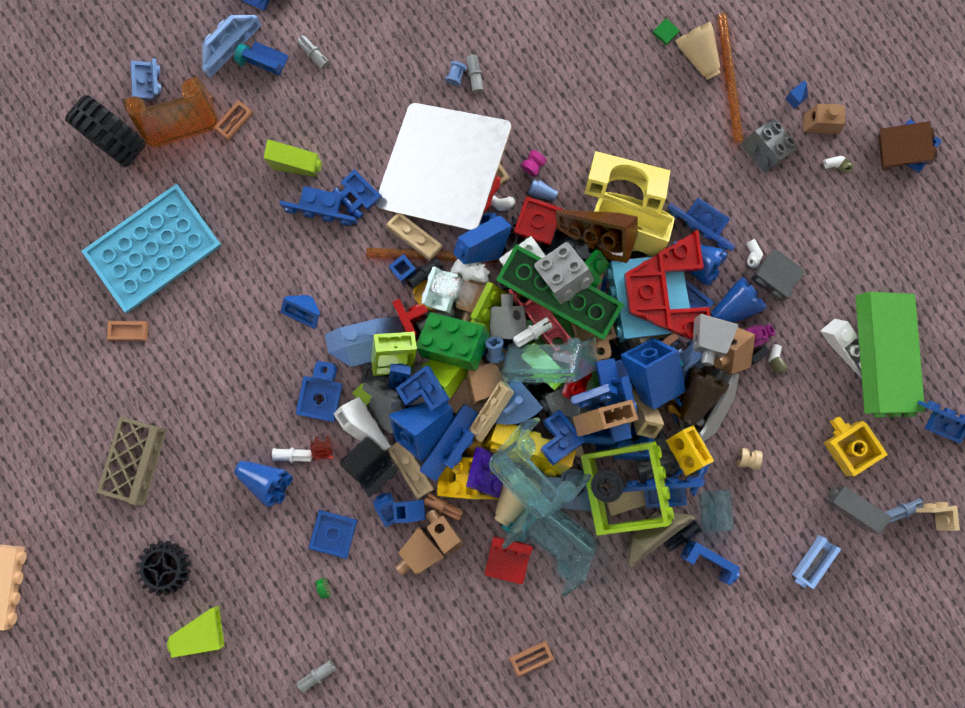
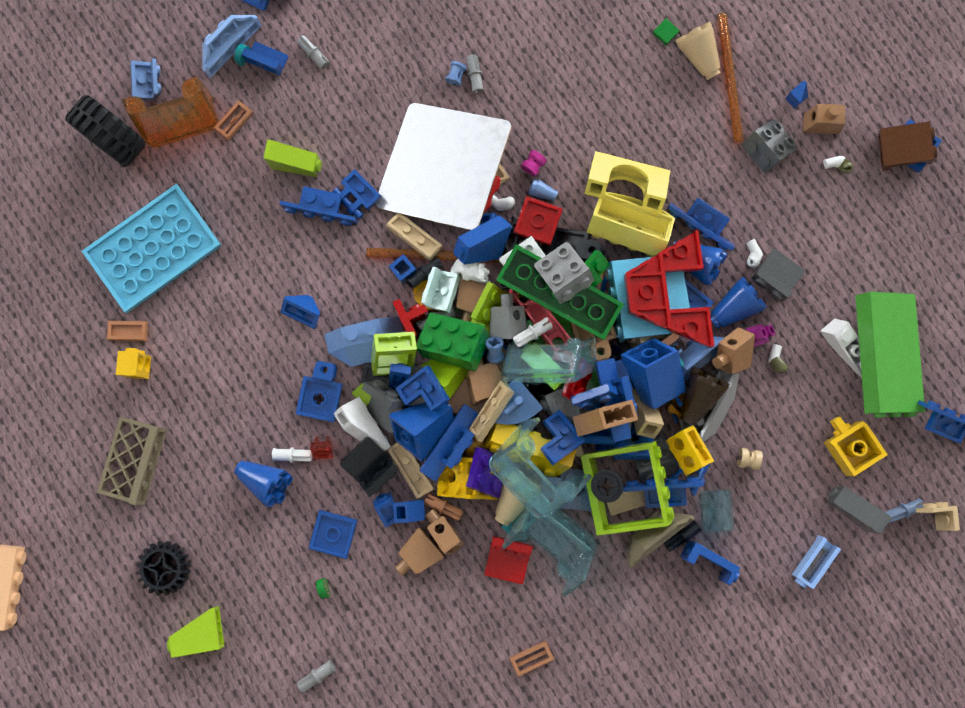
clear slope [429,272,479,306] -> none
reddish brown wedge [556,210,638,263] -> none
light grey torso [693,314,738,366] -> none
black tile [751,346,770,365] -> none
none -> yellow brick [116,348,151,379]

